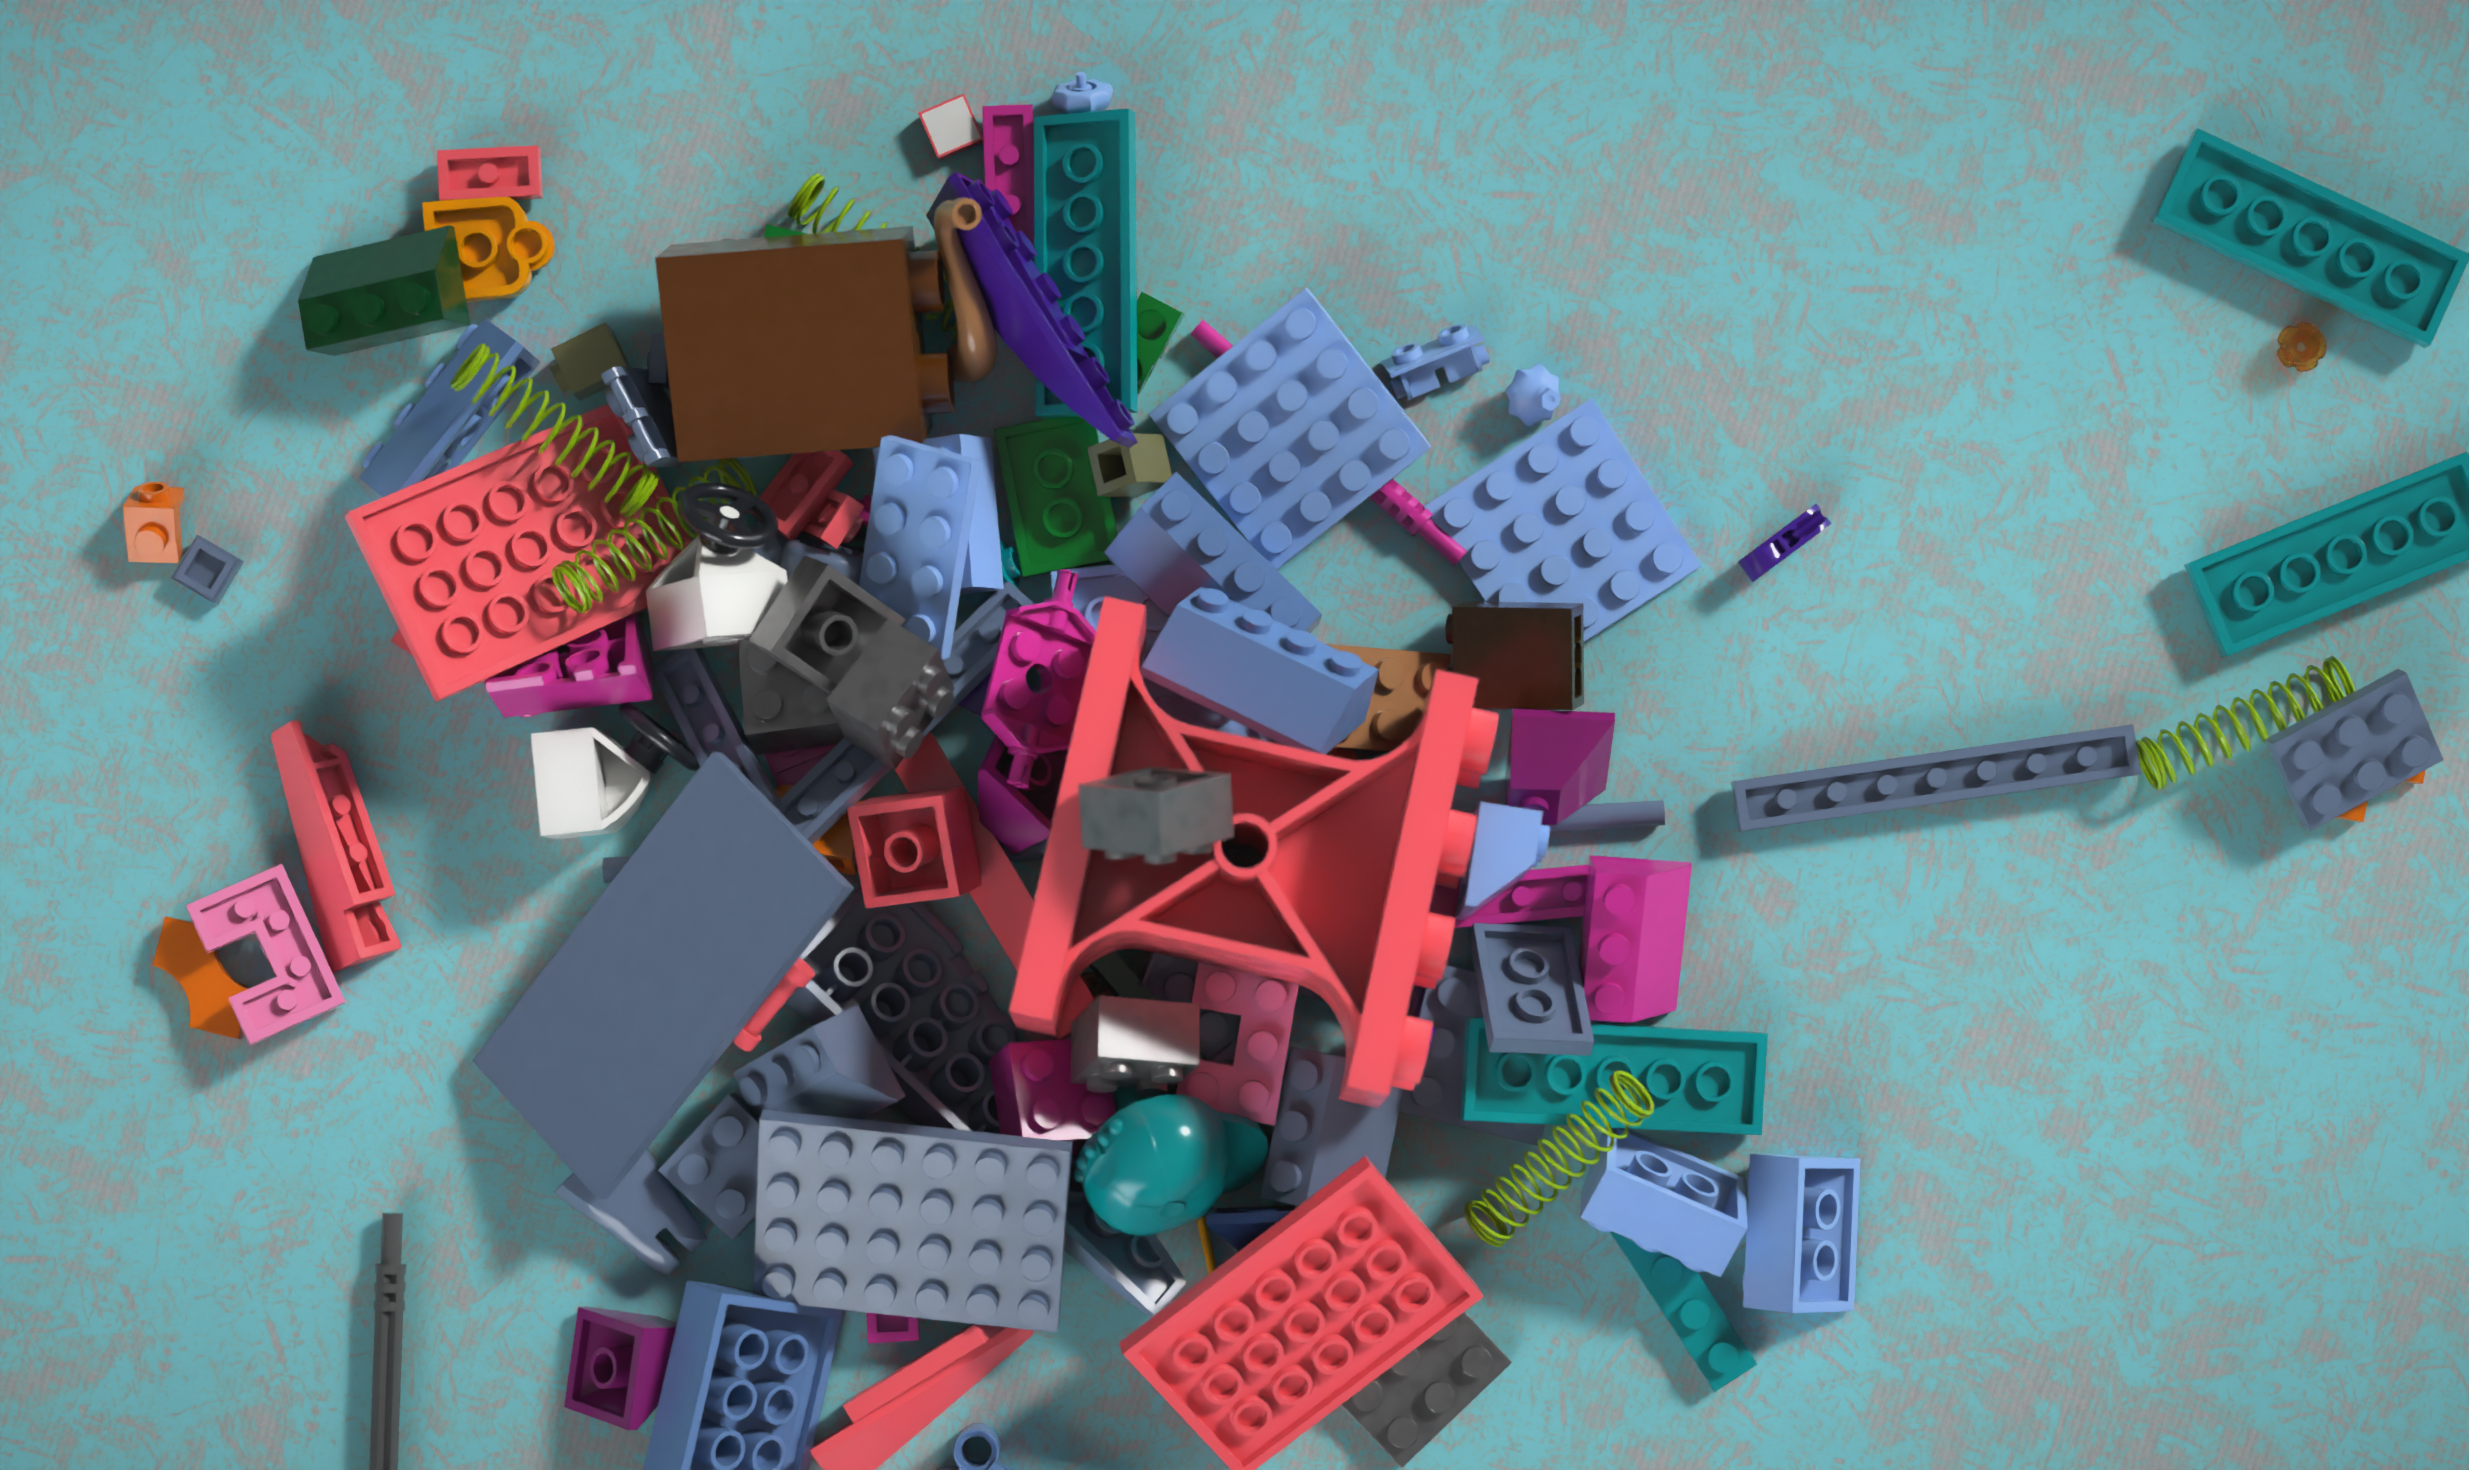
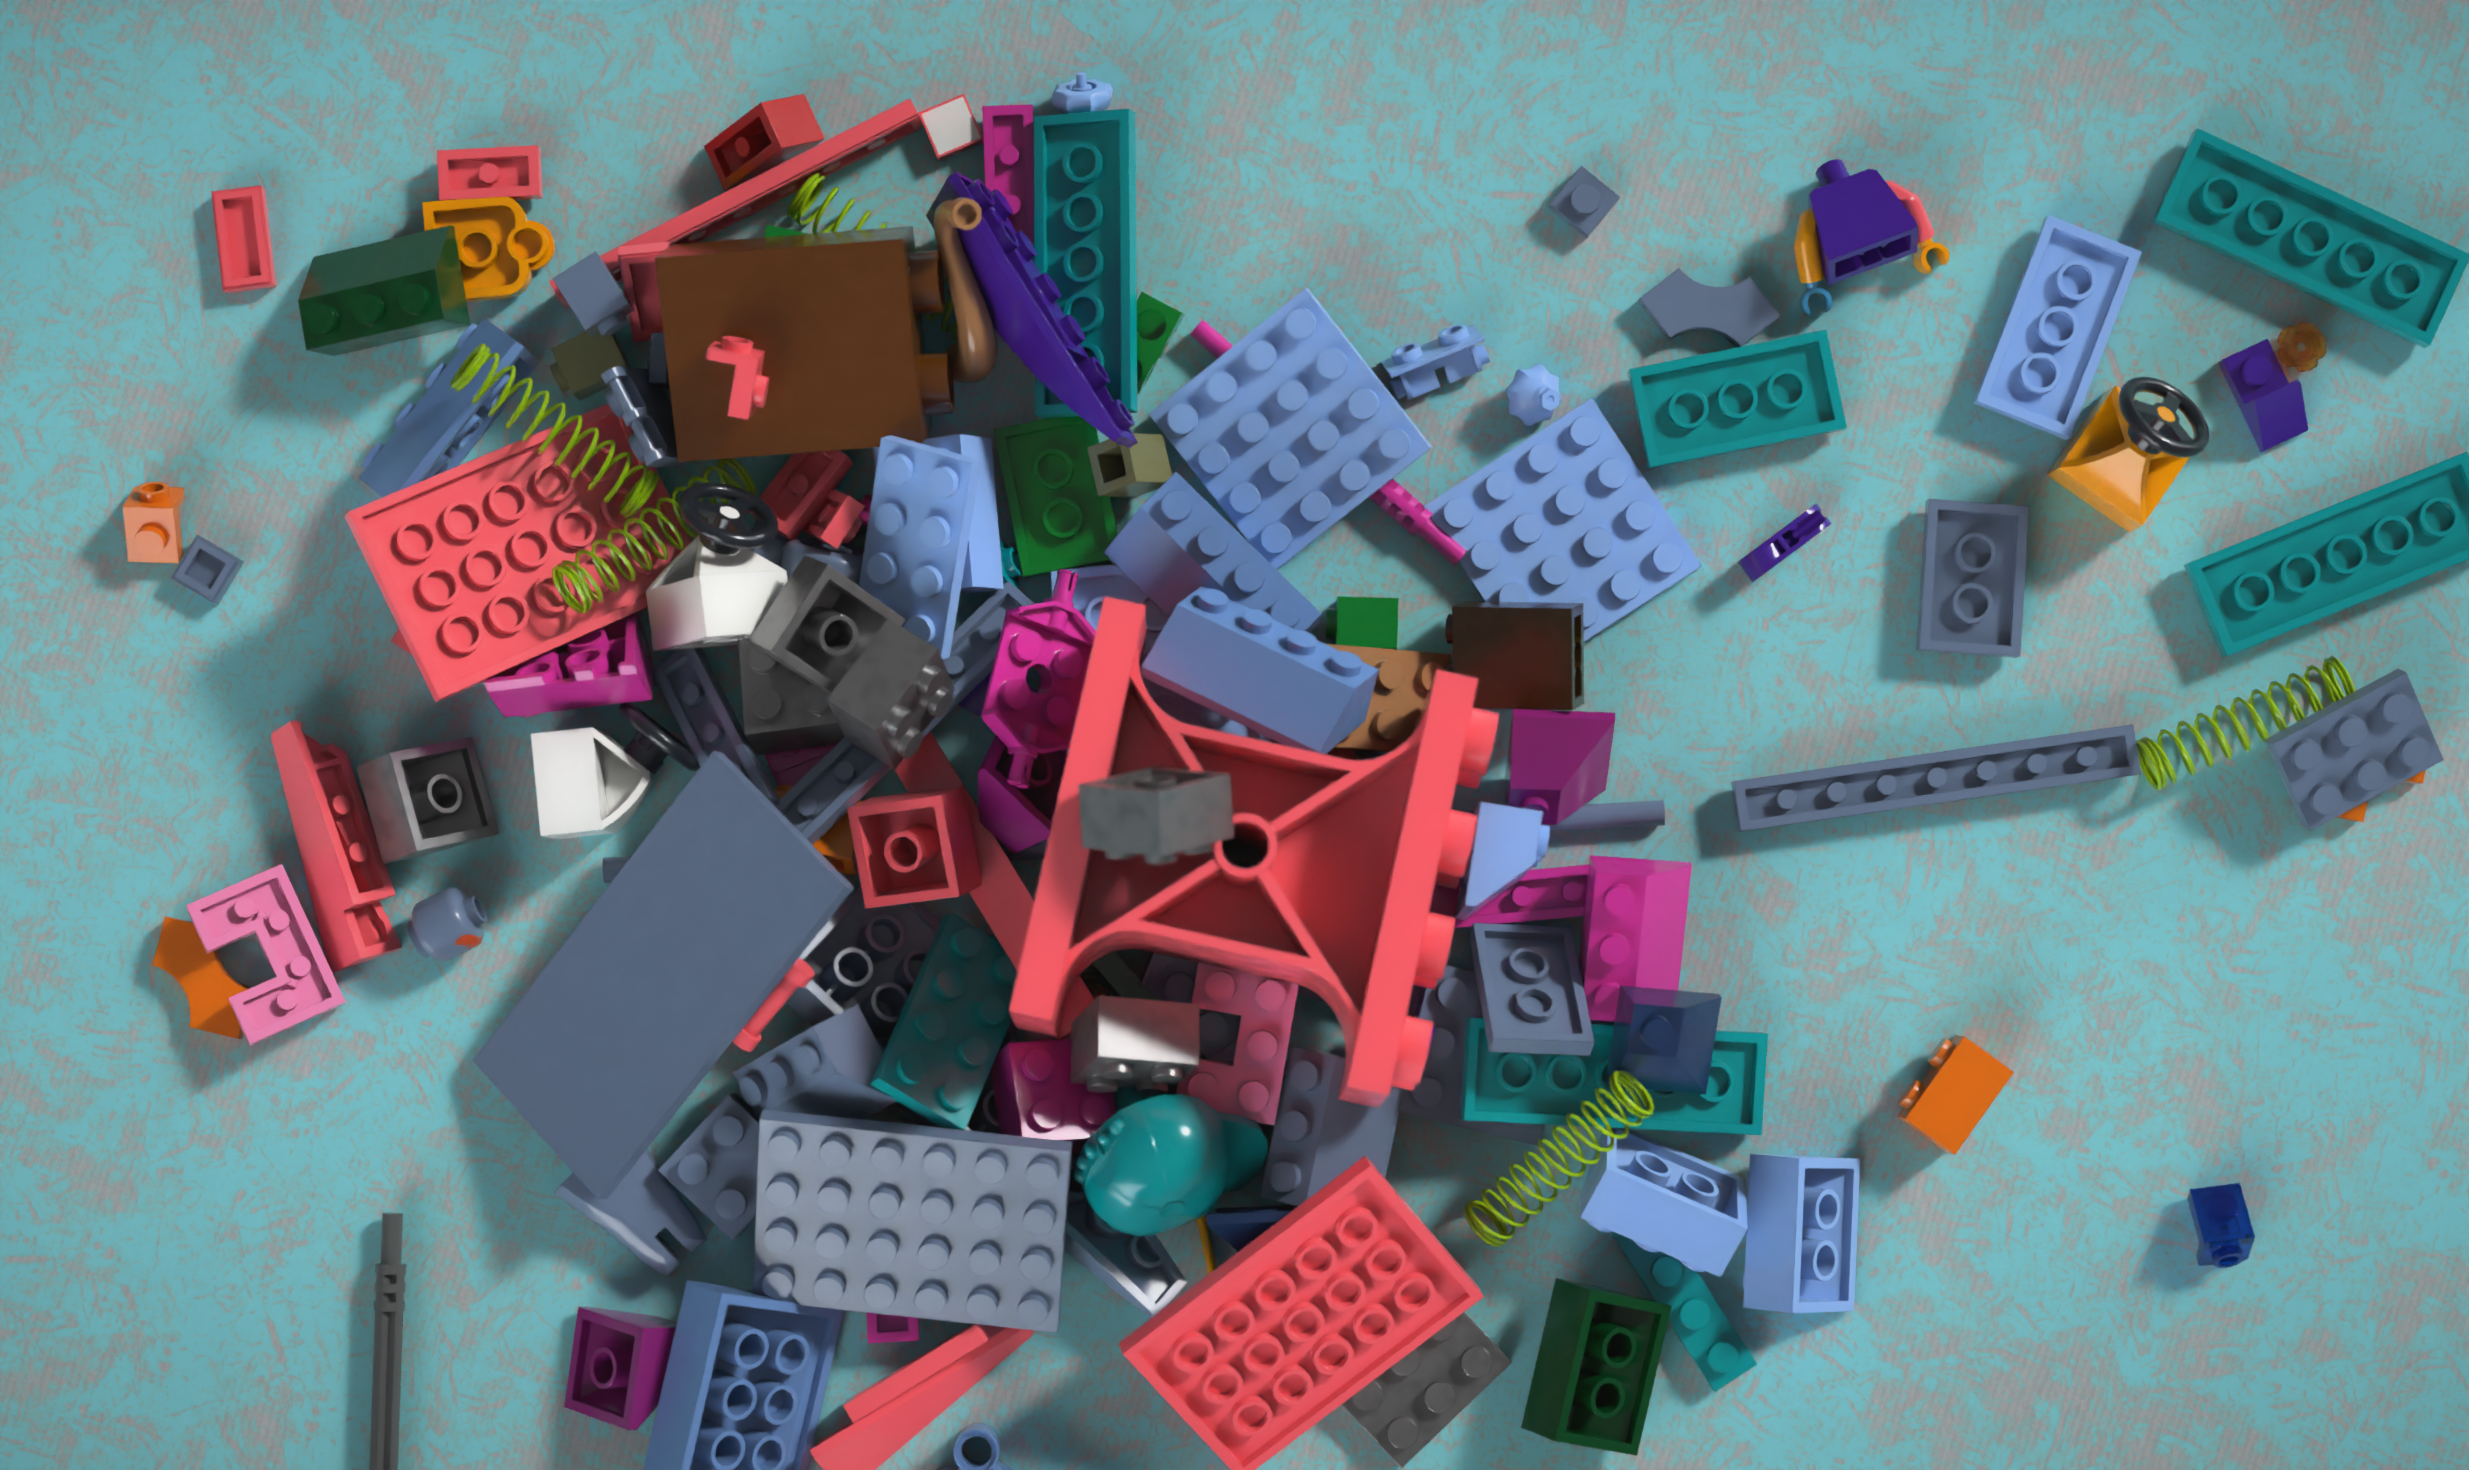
none -> coral tile [211,185,277,293]
none -> flat silver slope [357,737,499,864]
none -> sand blue head [407,887,488,962]
none -> coral tile [549,98,923,307]
none -> sand blue brick [552,251,635,337]
none -> coral tile [617,241,669,342]
none -> red slope [704,94,825,191]
none -> coral bracket [706,336,769,420]
none -> teal plate [870,912,1018,1130]
none -> green brick [1325,596,1399,650]
none -> dark green slope [1521,1278,1672,1456]
none -> sand blue plate [1548,166,1620,239]
none -> dark blue slope [1605,985,1722,1094]
none -> teal plate [1627,330,1847,470]
none -> sand blue tile [1638,268,1780,348]
none -> dark purple torso [1794,159,1950,316]
none -> orange brick [1897,1035,2014,1155]
none -> sand blue plate [1916,499,2030,658]
none -> light blue plate [1973,215,2142,440]
none -> light orange piece [2047,377,2209,532]
none -> clear blue bracket [2187,1183,2255,1268]
none -> dark purple slope [2218,338,2308,452]

